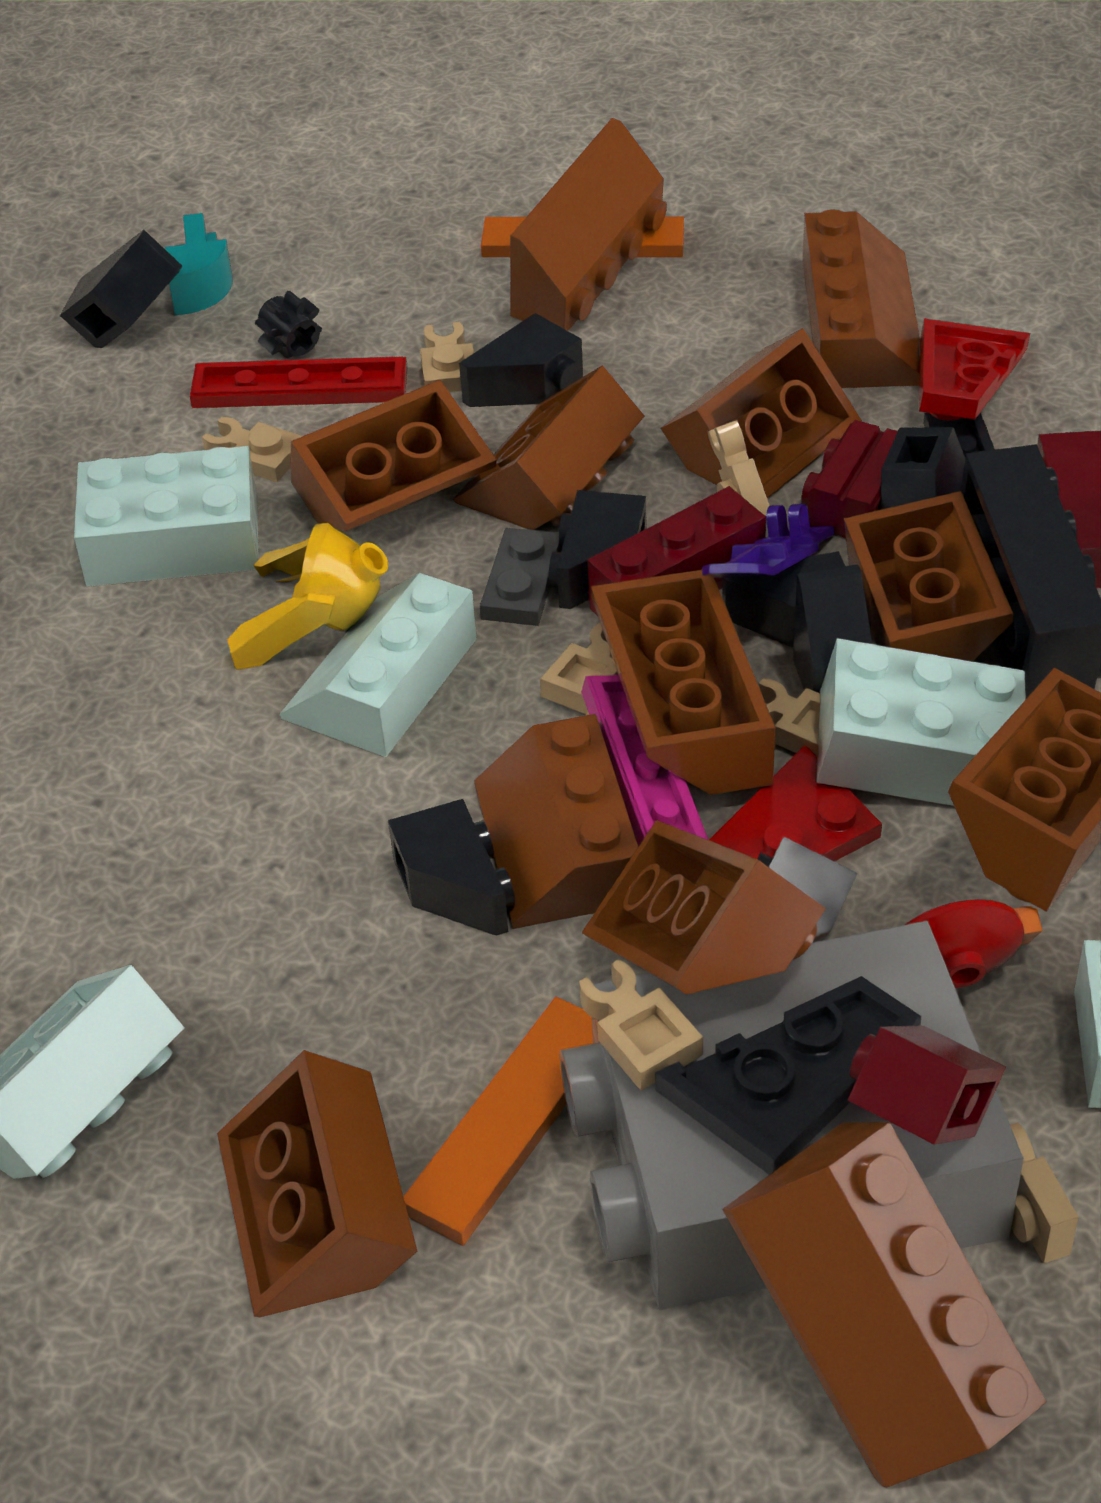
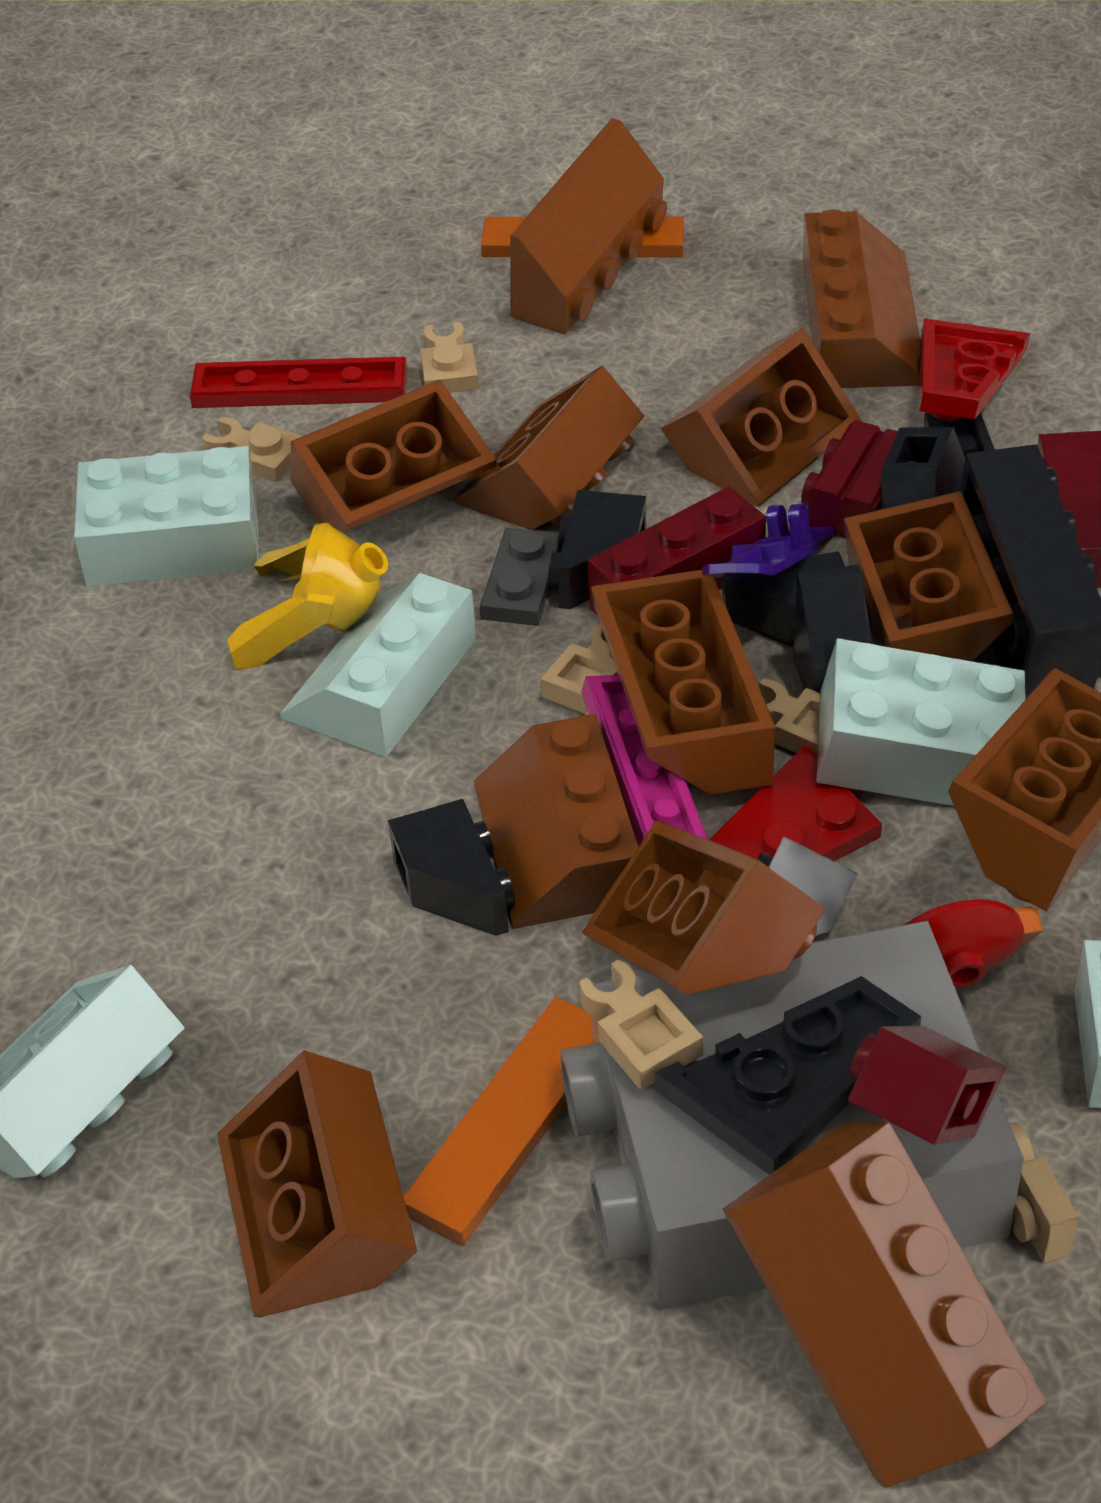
black slope [59,230,182,348] -> none
teal brick [165,213,233,316] -> none
black gear [255,290,322,359] -> none
black slope [459,313,583,407] -> none
tan plate [707,420,770,516] -> none

